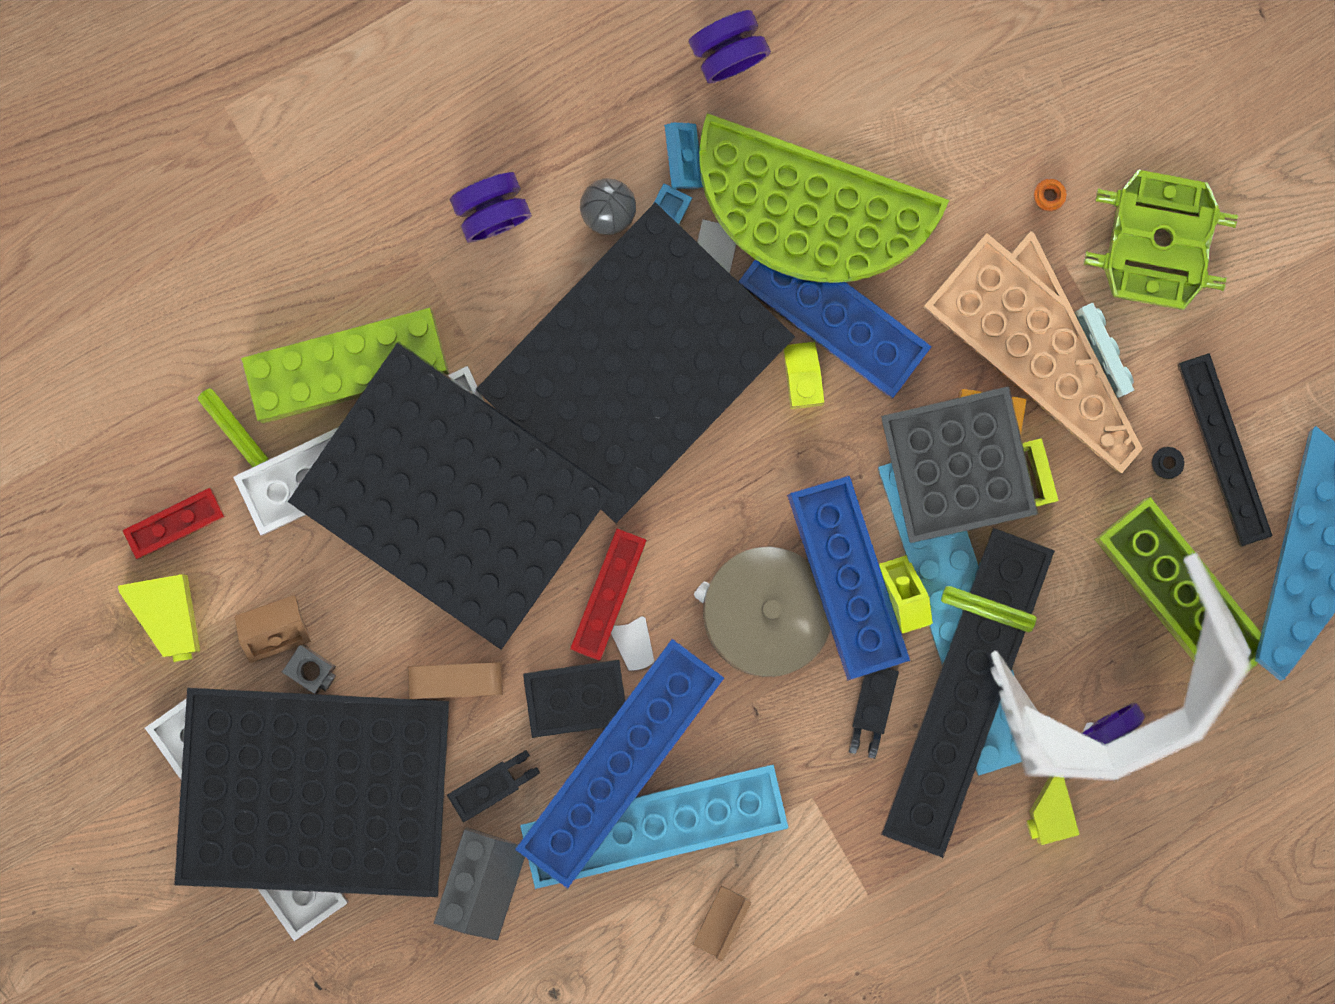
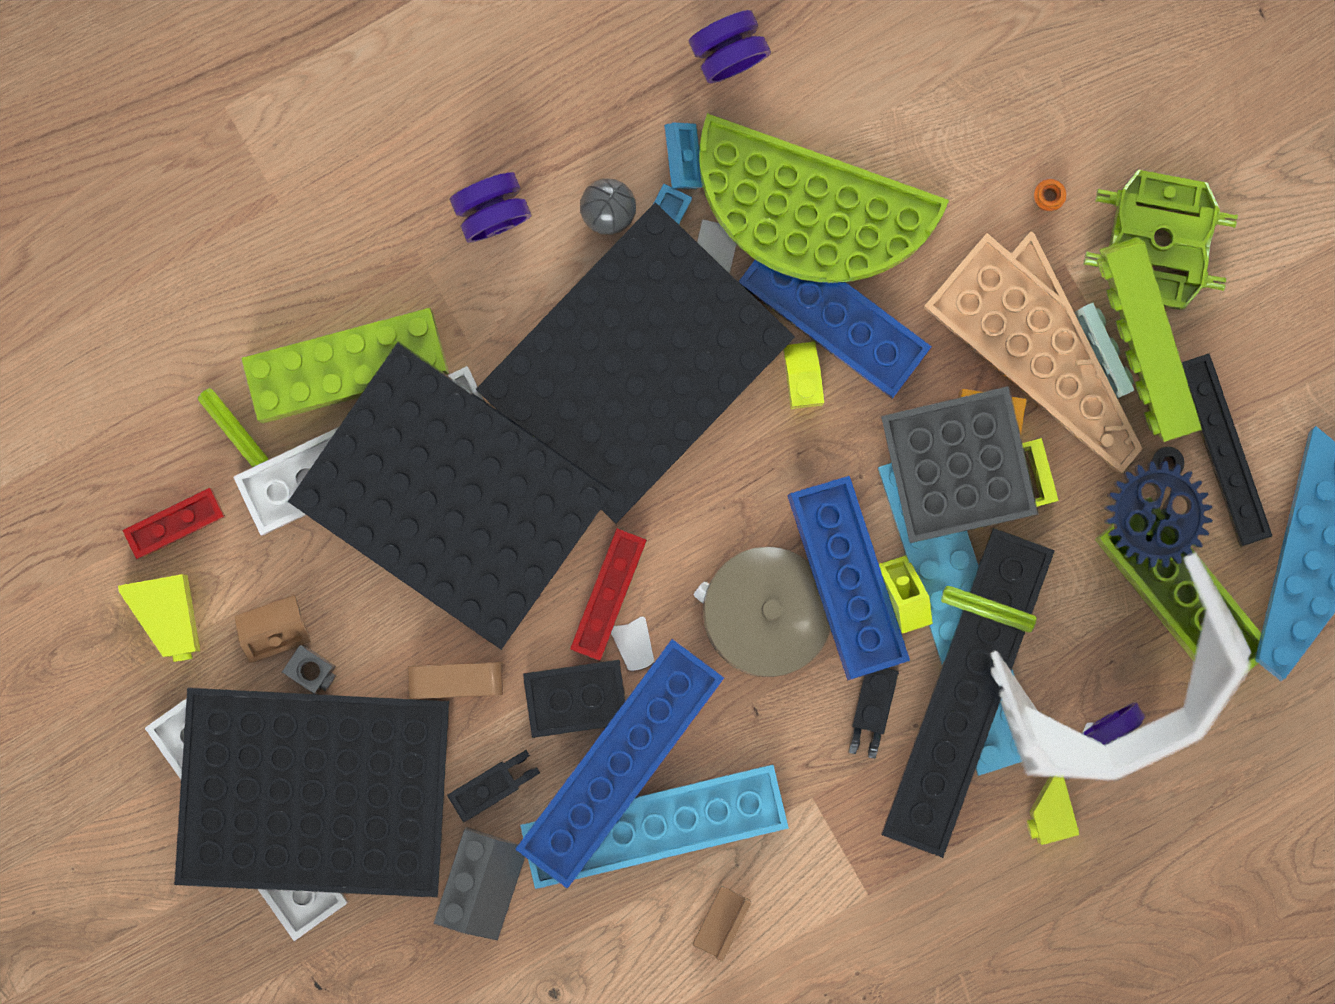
none -> lime brick [1096,237,1202,442]
none -> dark blue gear [1104,461,1213,568]

